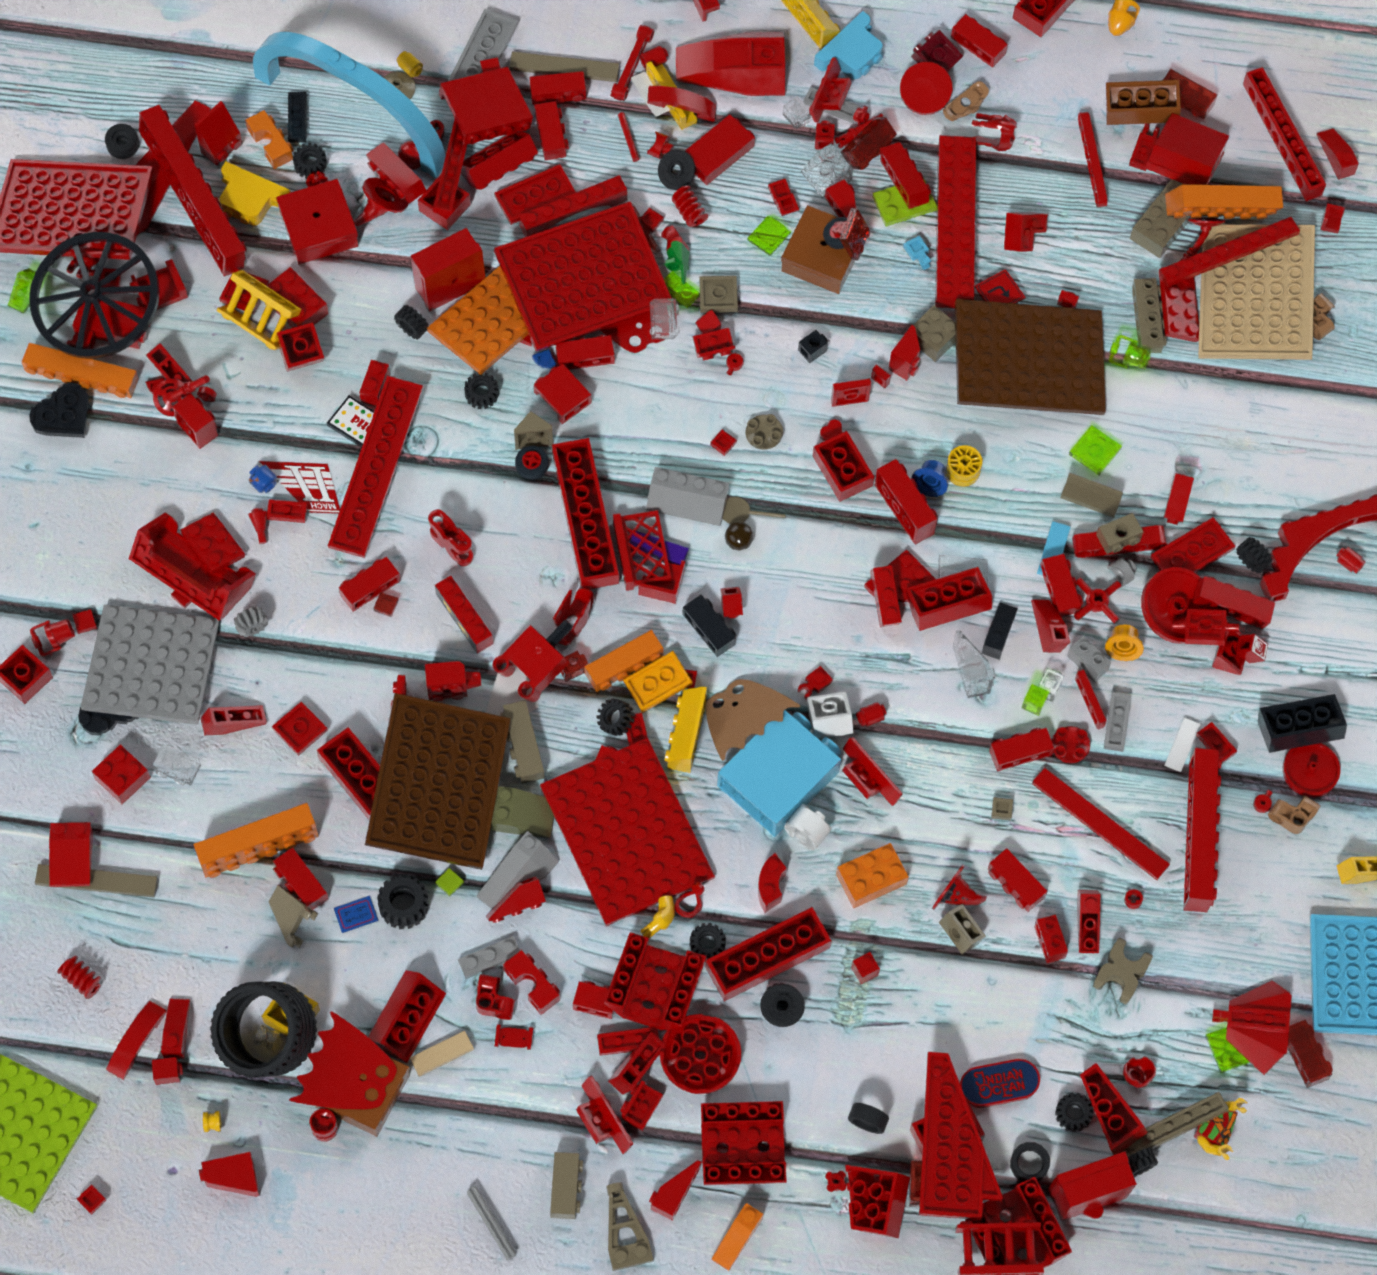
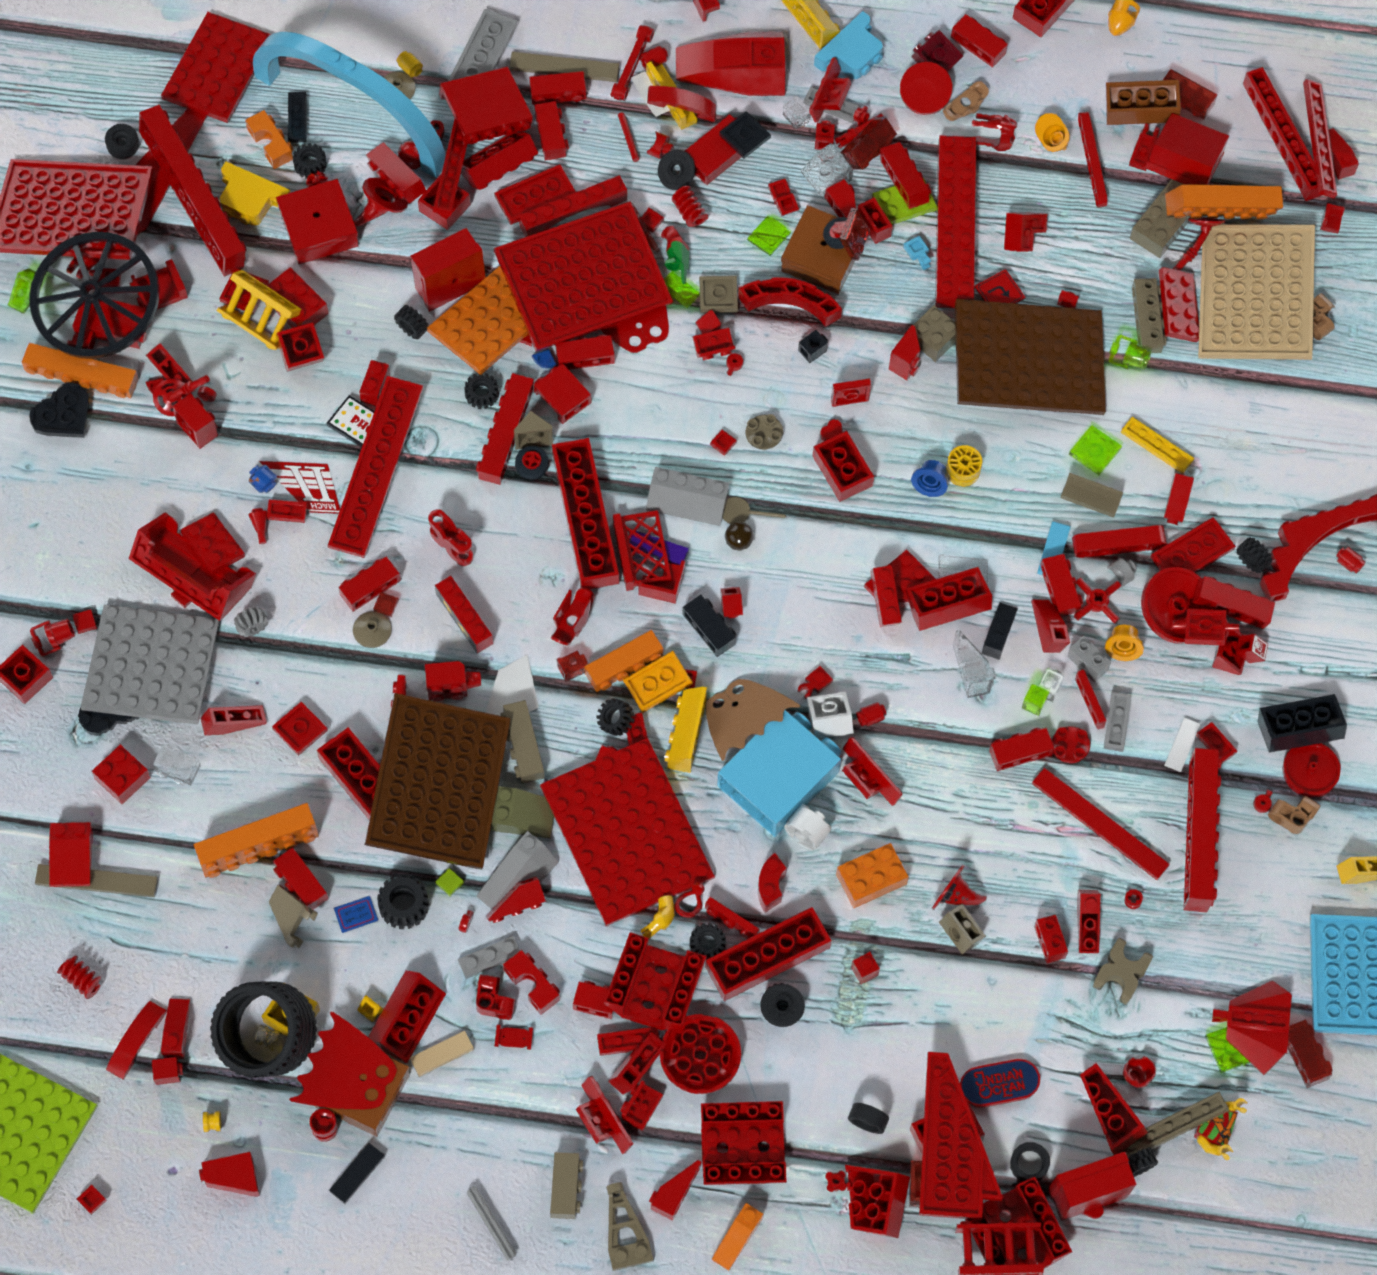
red slope [194,101,242,166] -> none
red tile [480,57,500,73] -> none
red piece [492,620,573,702] -> none
clear brick [650,299,680,339] -> none
red tile [871,365,891,388] -> none
red brick [874,459,938,545] -> none
red brick [988,848,1048,912] -> none
dark tan plate [991,797,1013,821] -> none
black tyre [1055,1092,1094,1132] -> none
dark tan brick [1096,513,1143,554] -> none
red plate [1159,217,1300,287] -> none
none -> red plate [161,12,271,123]
none -> black tile [329,1143,385,1204]
none -> dark tan dish [353,611,392,648]
none -> yellow slope [357,995,383,1022]
none -> red piece [459,910,473,933]
none -> red brick [476,373,534,485]
none -> red plate [705,897,760,939]
none -> black tile [719,111,771,159]
none -> red brick [738,277,842,327]
none -> red brick [857,197,893,244]
none -> light orange piece [1035,113,1070,152]
none -> yellow tile [1121,417,1194,474]
none -> red tile [1303,79,1337,199]

